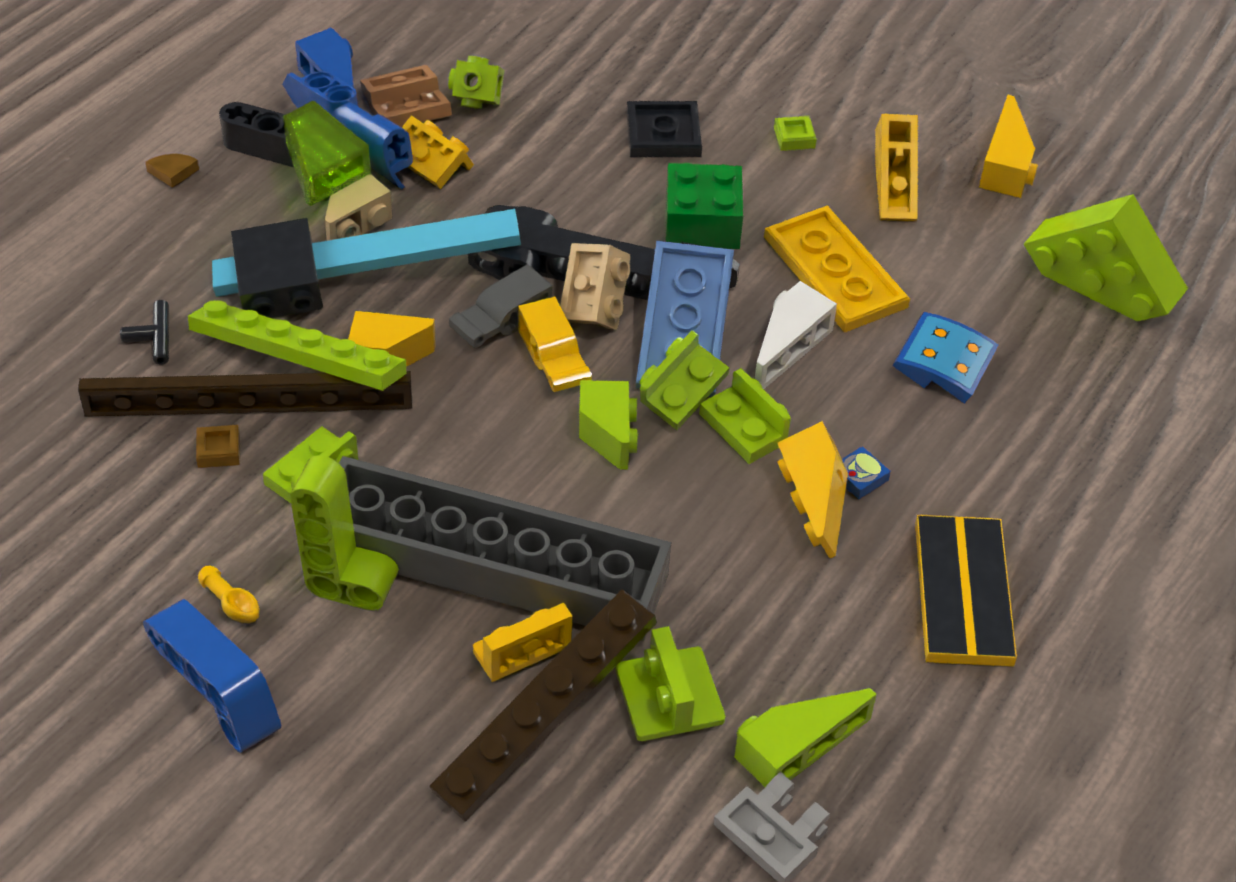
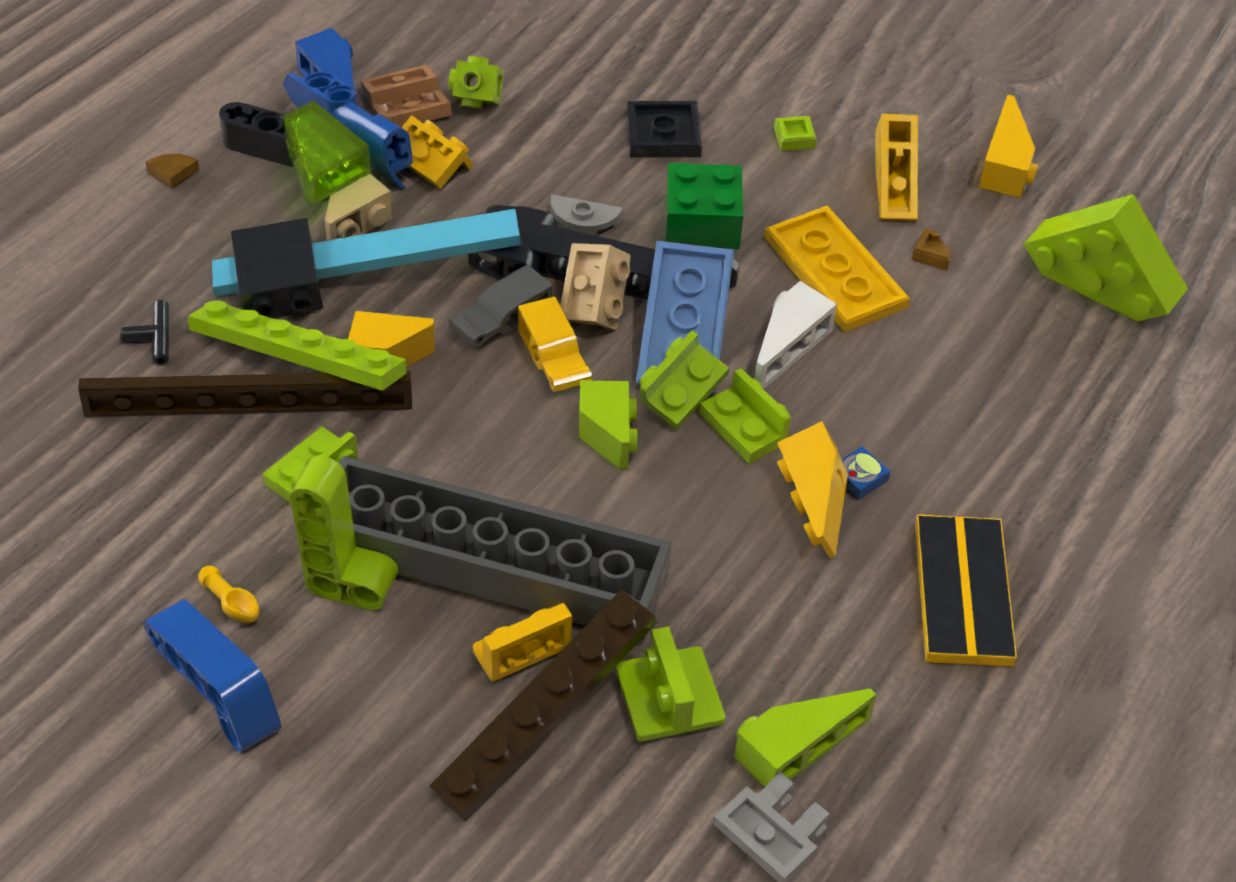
pearl gold tile [196,425,240,468] -> none
slope [892,312,999,403] -> none
none -> light grey plate [550,194,623,235]
none -> pearl gold tile [912,227,951,271]

